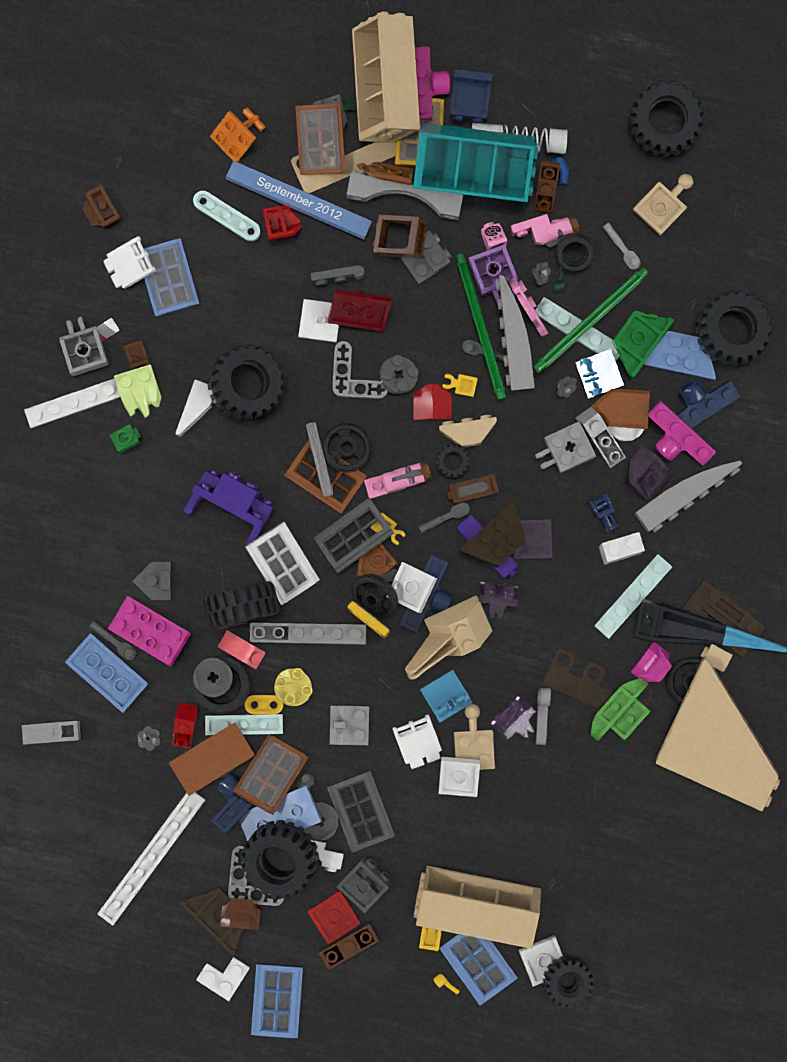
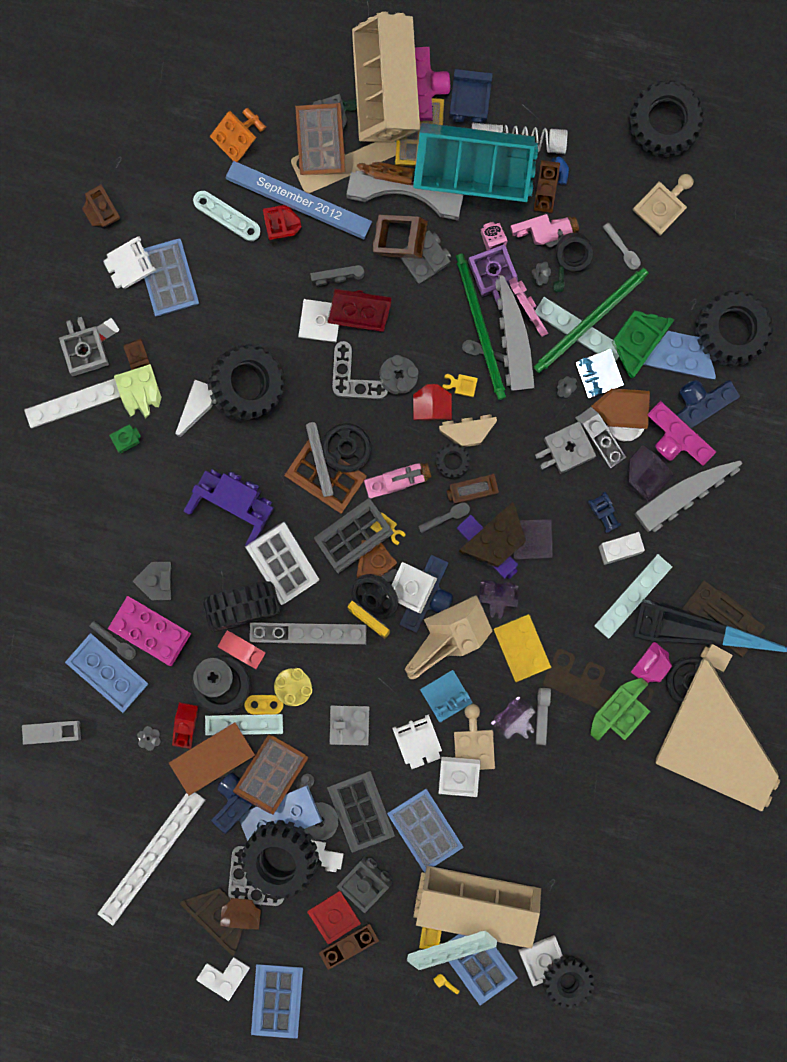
none -> clear piece [387,789,464,873]
none -> light aqua plate [407,931,497,970]
none -> yellow plate [494,614,551,682]

